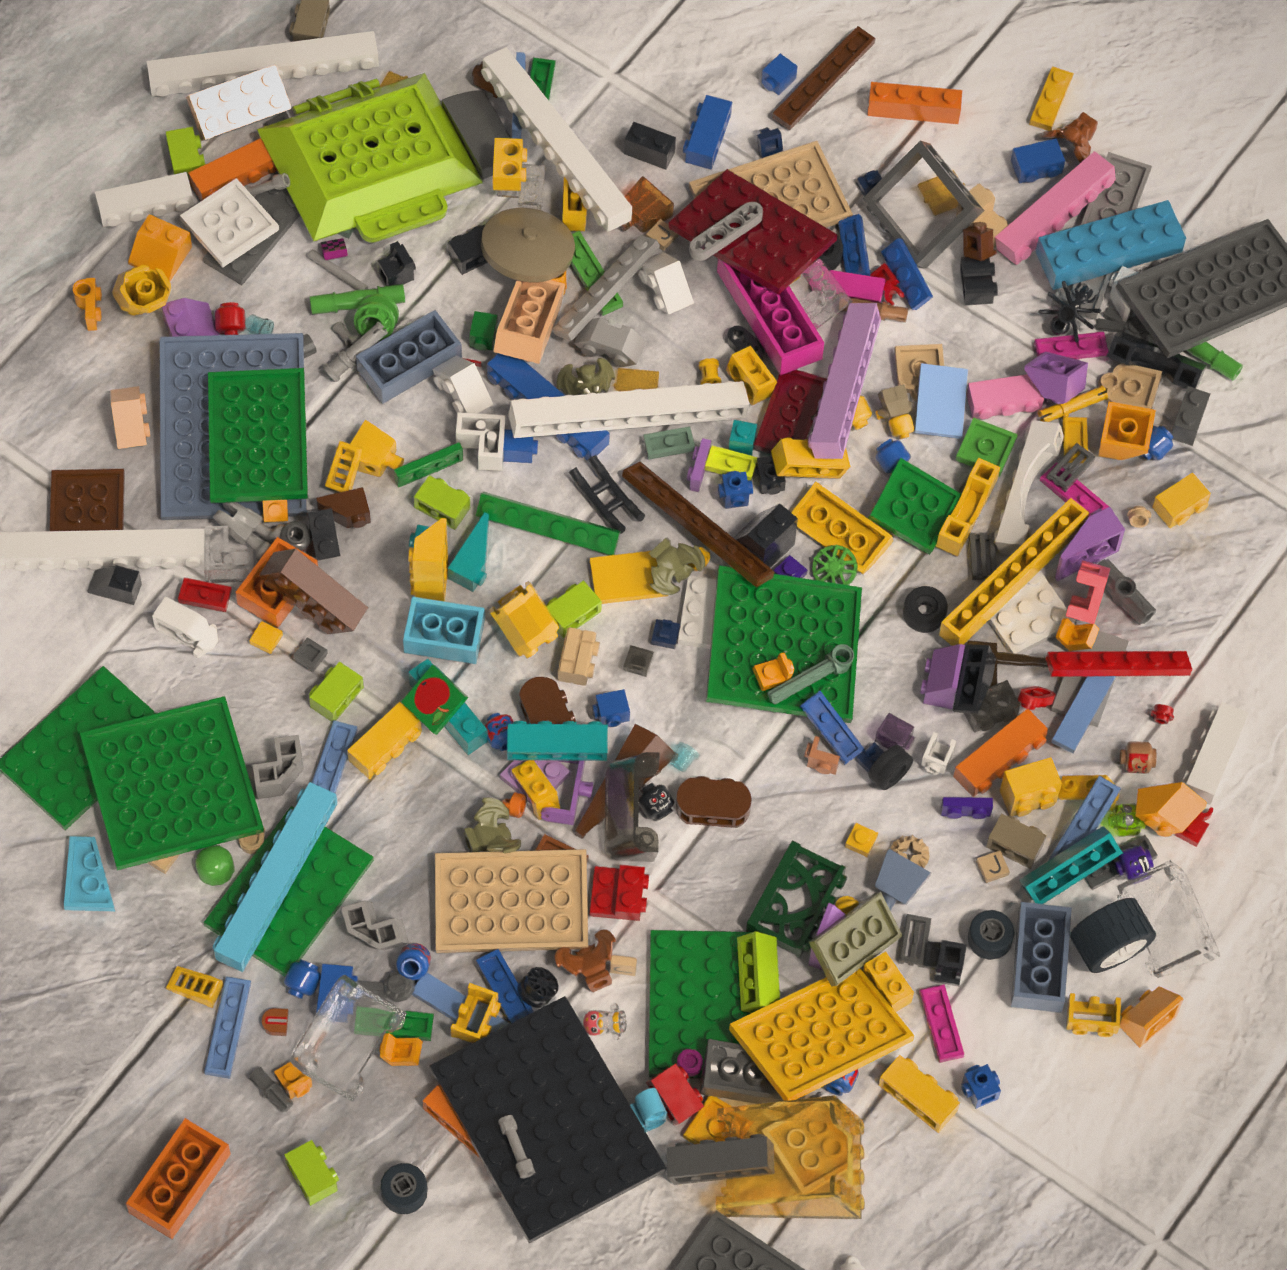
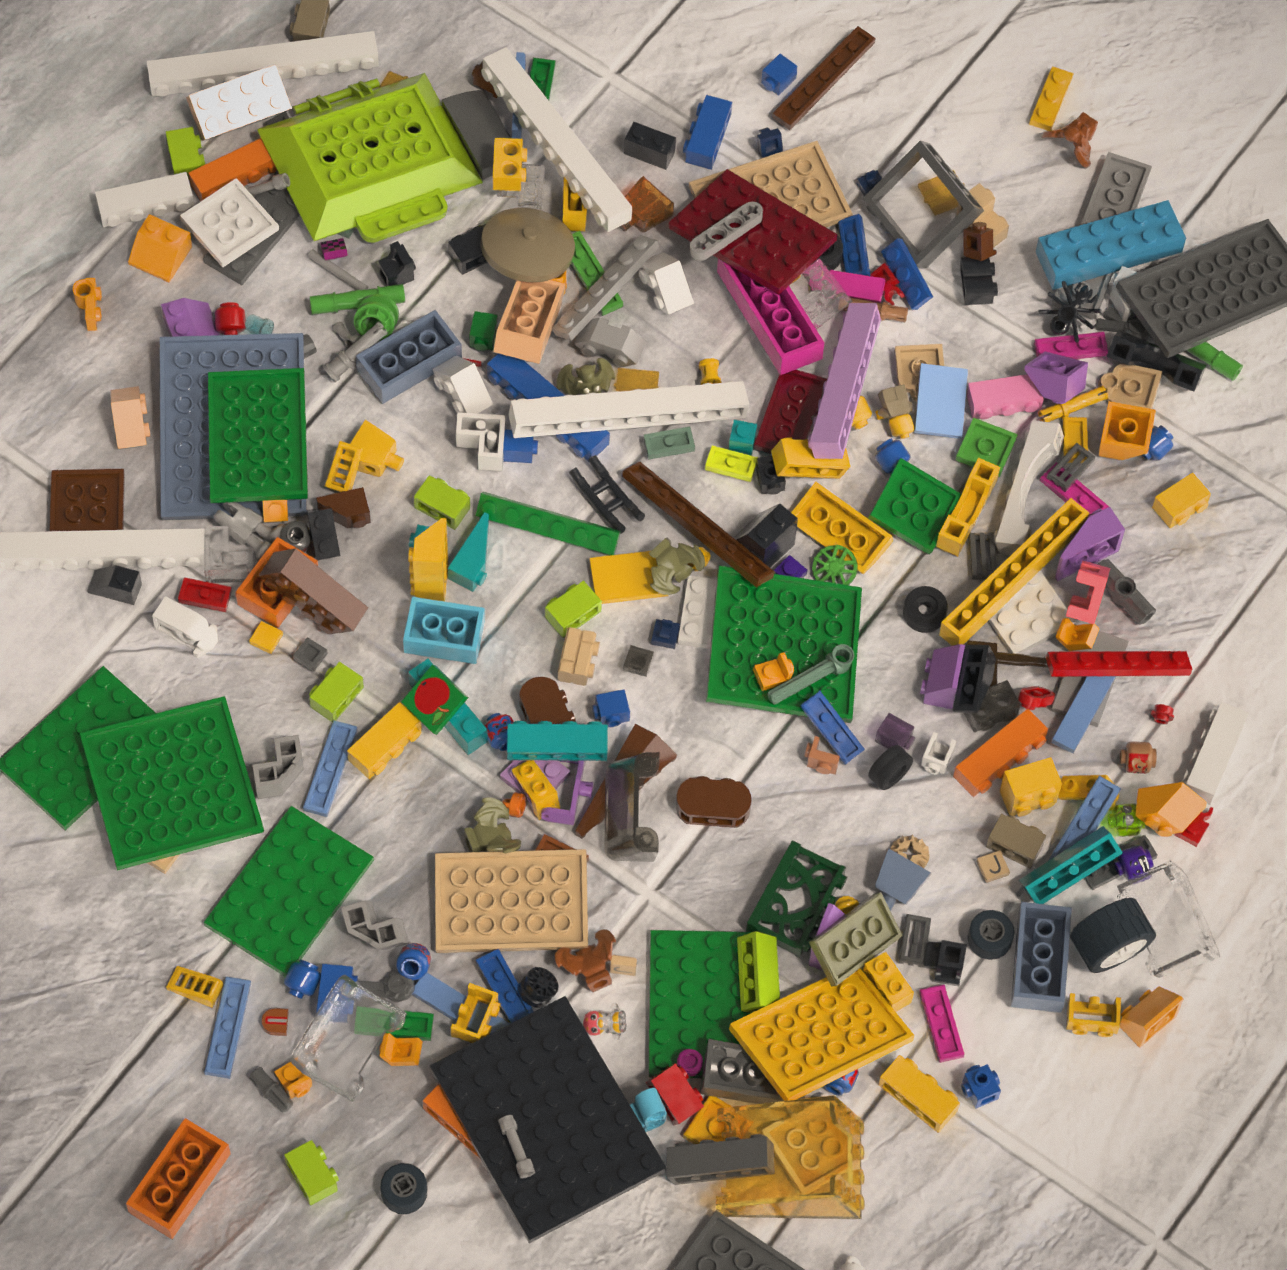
medium azure wing [64,836,115,912] -> none
yellow brick [112,265,171,315] -> none
bright green hair [195,845,235,886] -> none
medium azure brick [213,782,337,972] -> none
tan tile [239,828,265,854] -> none
green tile [394,442,463,487] -> none
yellow brick [490,581,559,658] -> none
red plate [590,865,649,921] -> none
black head [638,783,674,821] -> none
tan tile [646,219,678,251] -> none
clear light blue piece [670,742,700,772] -> none
medium lavender plate [687,438,711,492] -> none
blue brick [718,471,753,509] -> none
yellow brick [726,346,777,406] -> none
black beam [727,326,764,361] -> none
yellow plate [845,823,878,857] -> none
dark blue tile [856,742,884,773] -> none
orange brick [867,82,962,124] -> none
dark purple plate [941,797,993,819] -> none
bright pink brick [995,151,1116,265] -> none
blue brick [1011,138,1065,183] -> none
tan plate [1127,506,1151,528] -> none
dark grey brick [1171,386,1211,446] -> none

